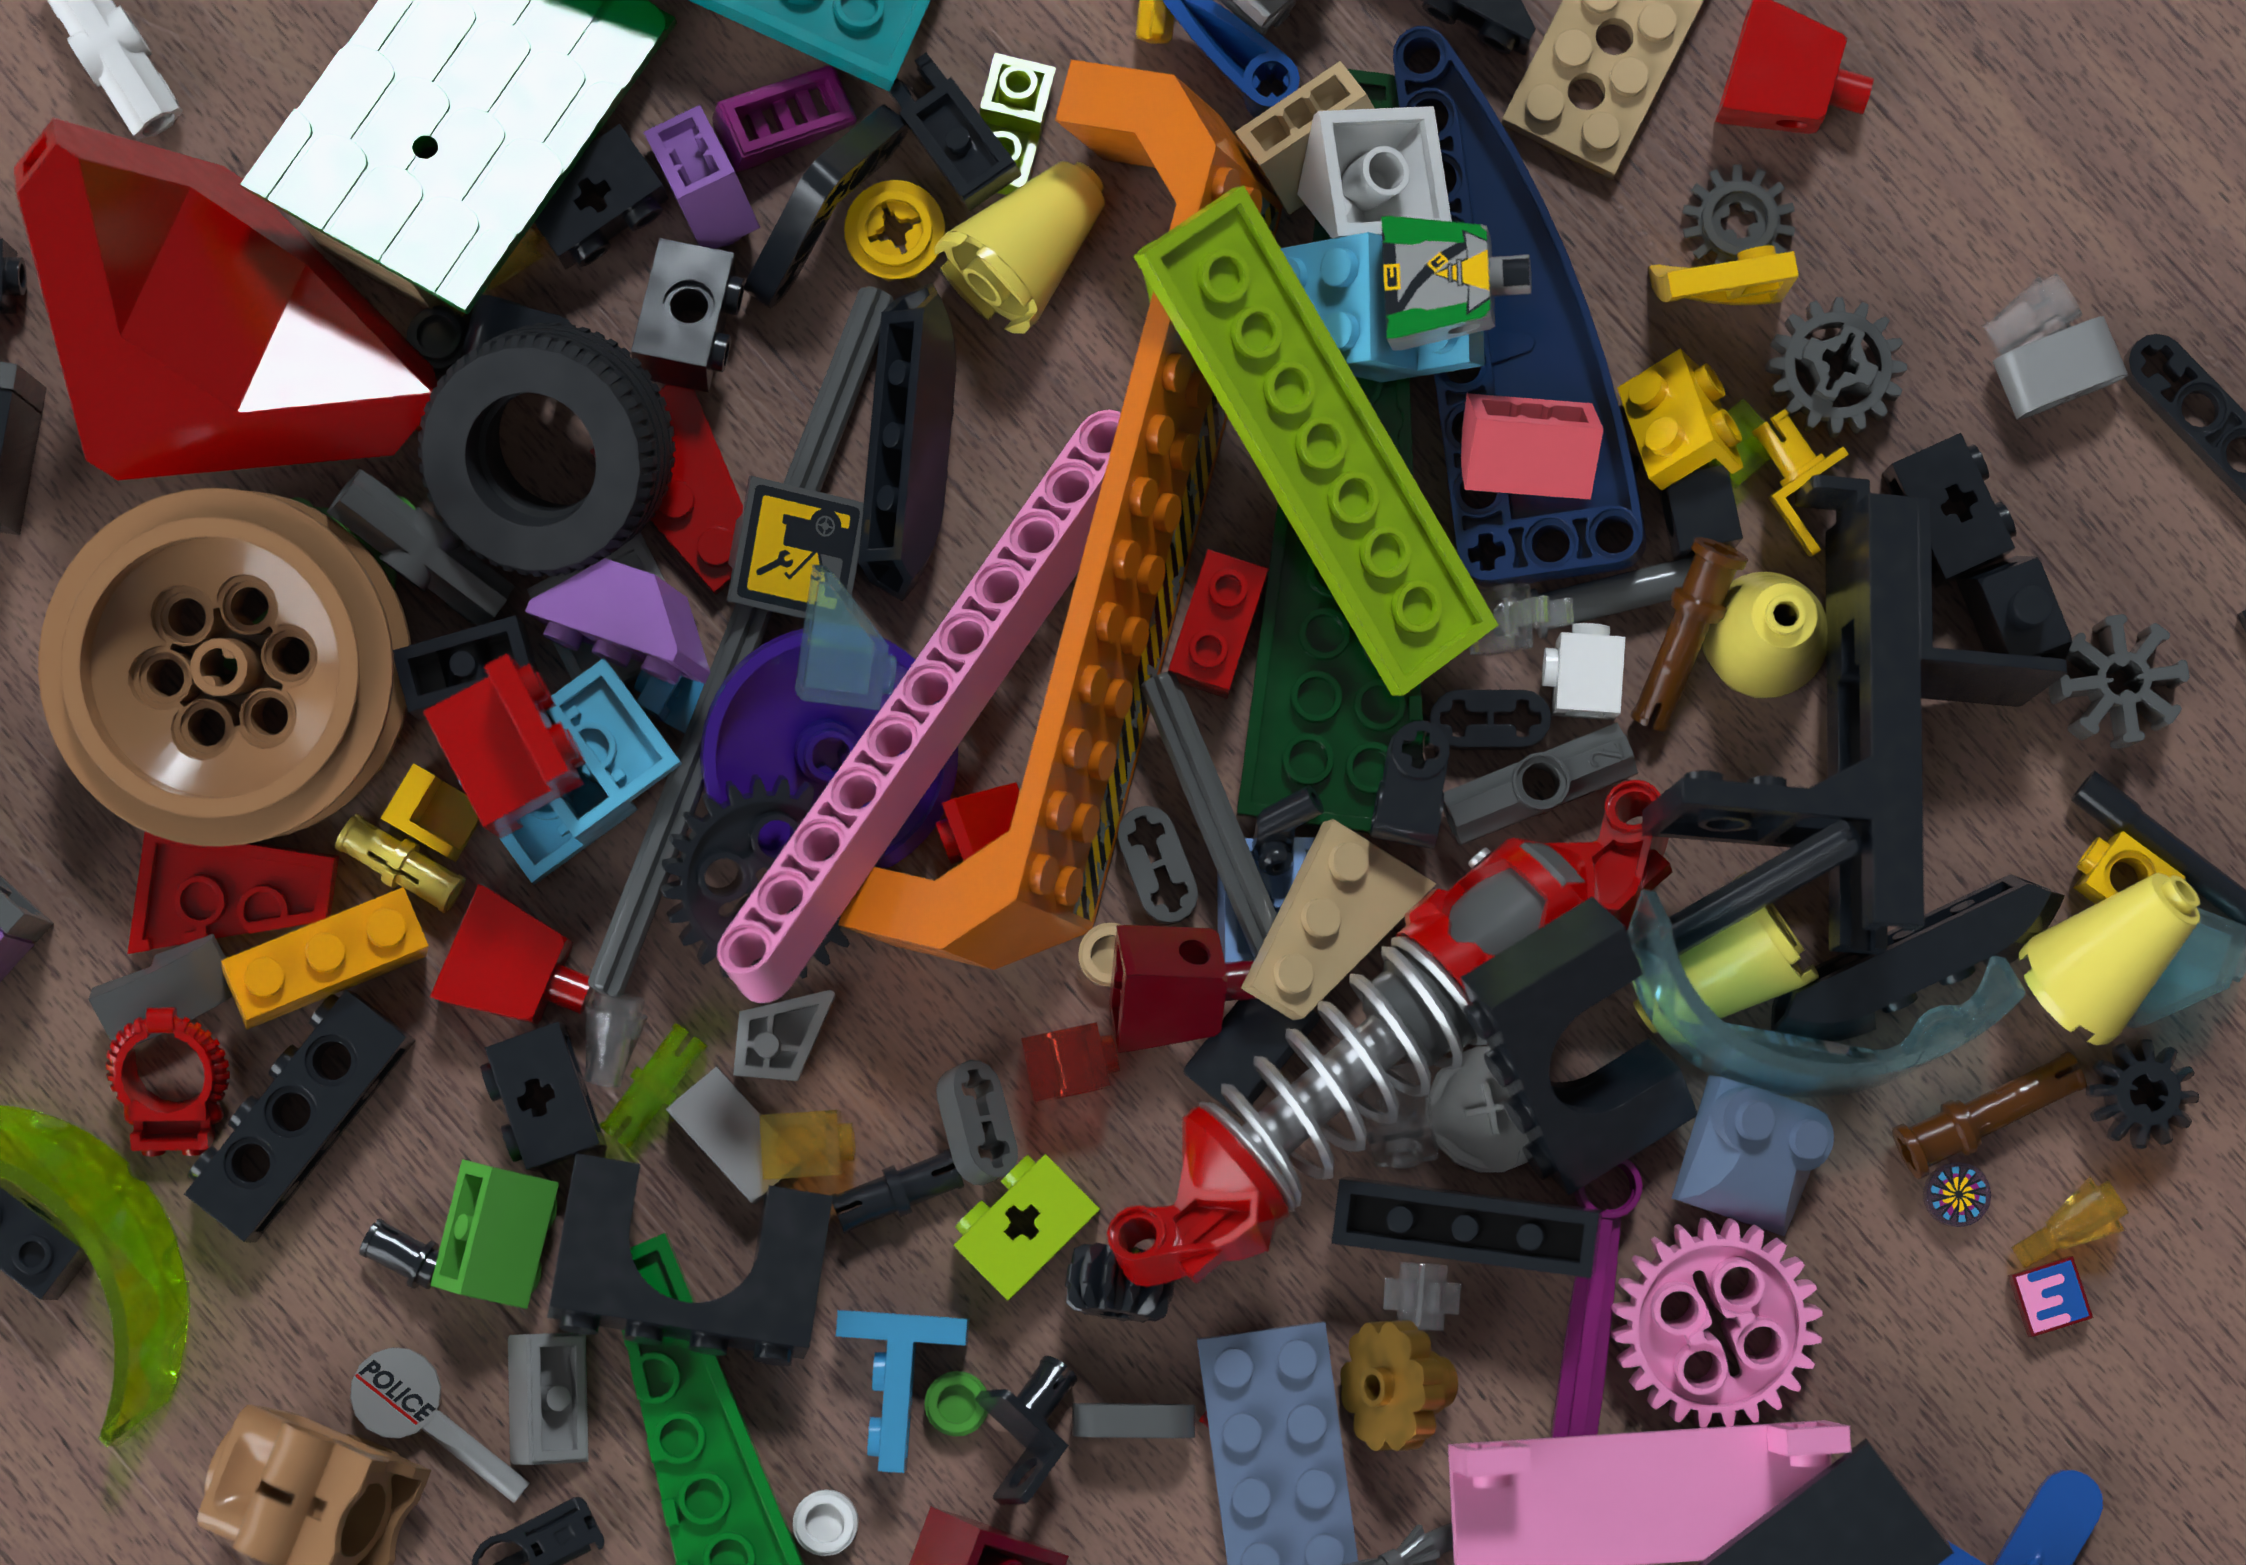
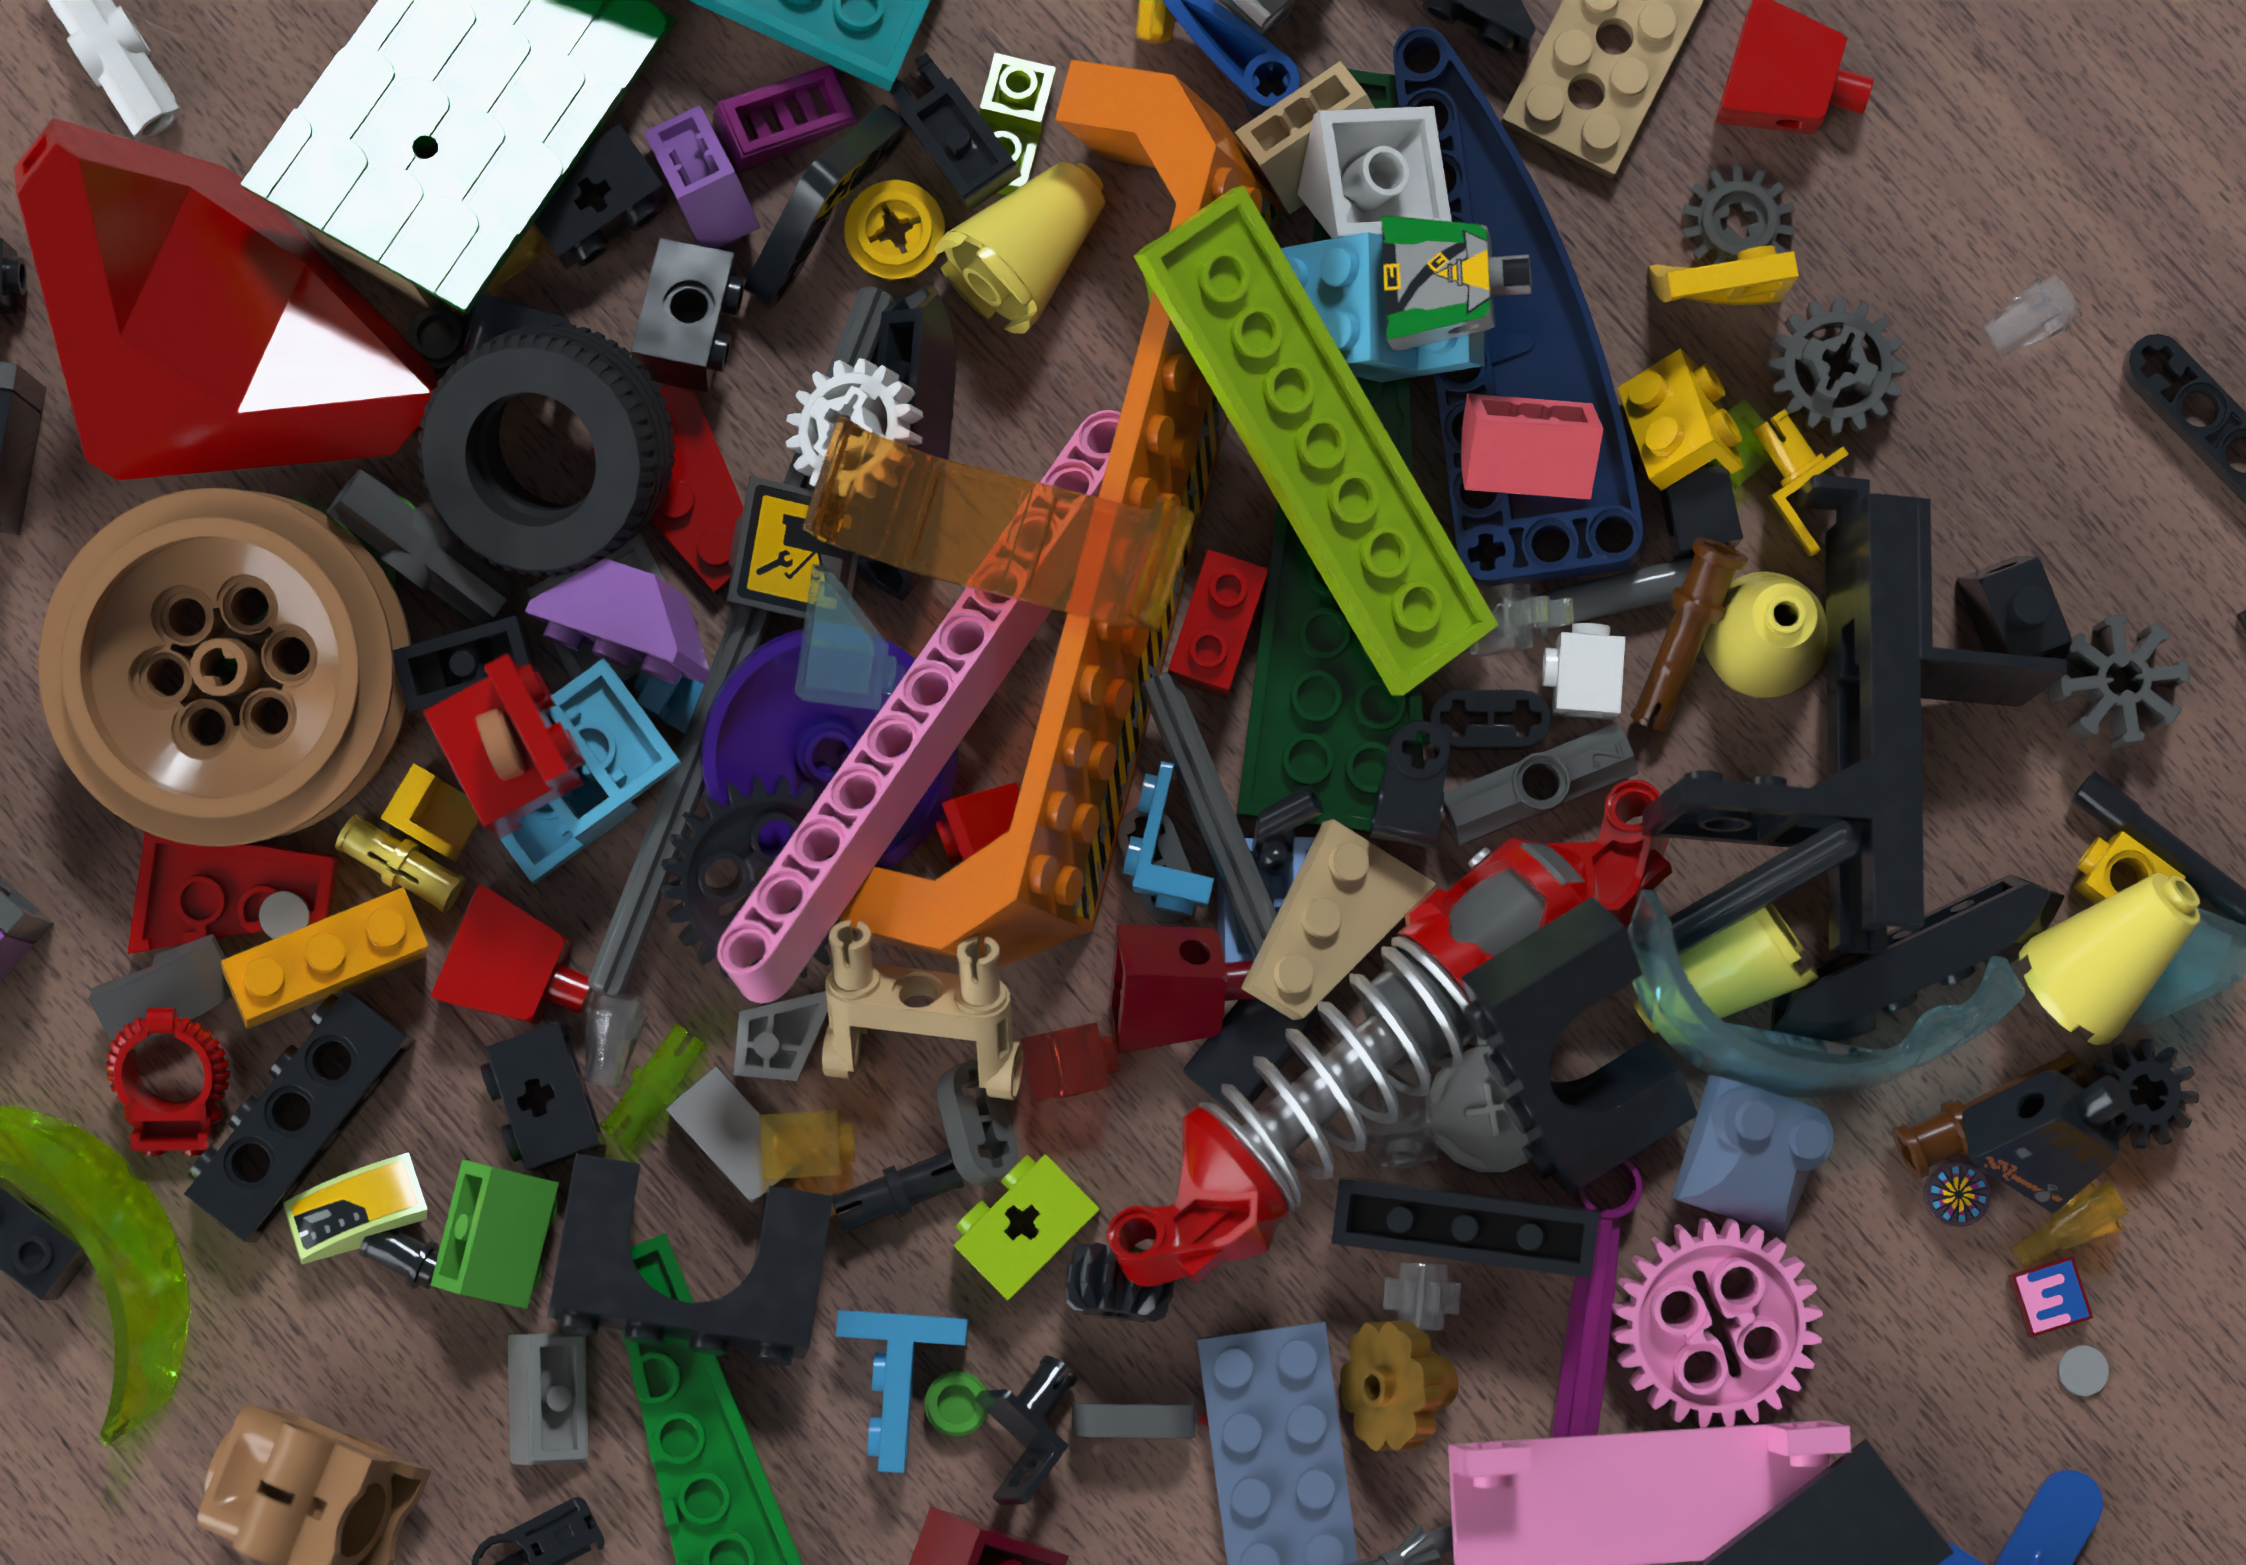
light grey piece [350,1347,530,1503] -> none
white tile [793,1490,859,1556] -> none
tan tile [1078,923,1121,988] -> none
black brick [1882,433,2017,588] -> none
light grey beam [1992,316,2128,420] -> none
none -> light grey piece [259,891,310,939]
none -> slope [284,1152,427,1265]
none -> nougat tile [476,708,527,781]
none -> white gear [786,358,923,500]
none -> clear orange windscreen [802,416,1195,630]
none -> tan connector [822,920,1024,1100]
none -> dark azure bracket [1123,761,1214,916]
none -> black torso [1962,1070,2130,1213]
none -> light grey piece [2058,1345,2109,1396]

